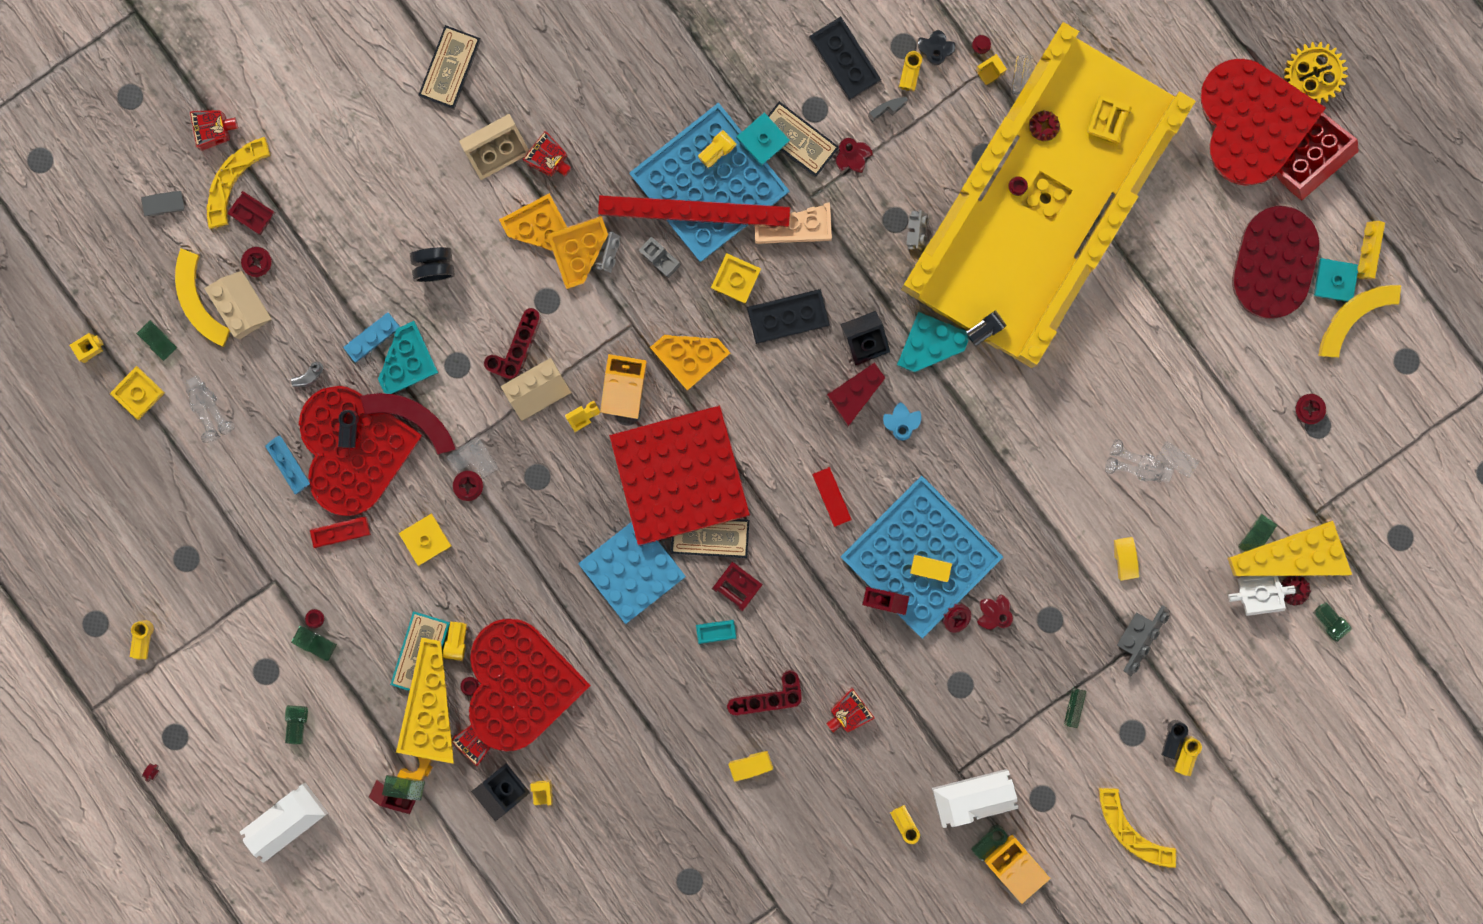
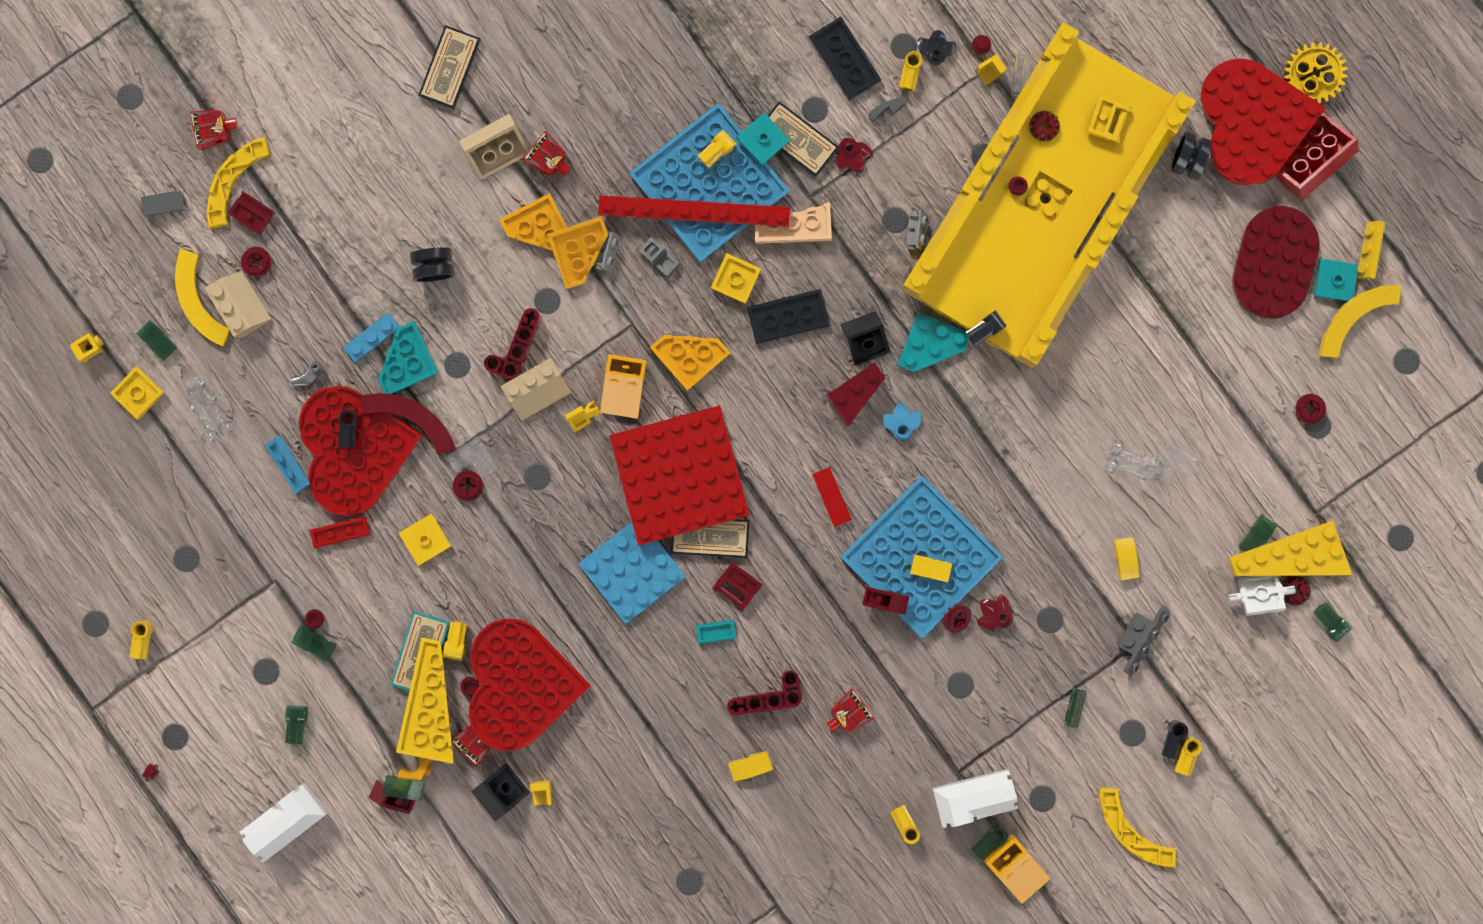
none -> black wheel [1171,131,1212,180]

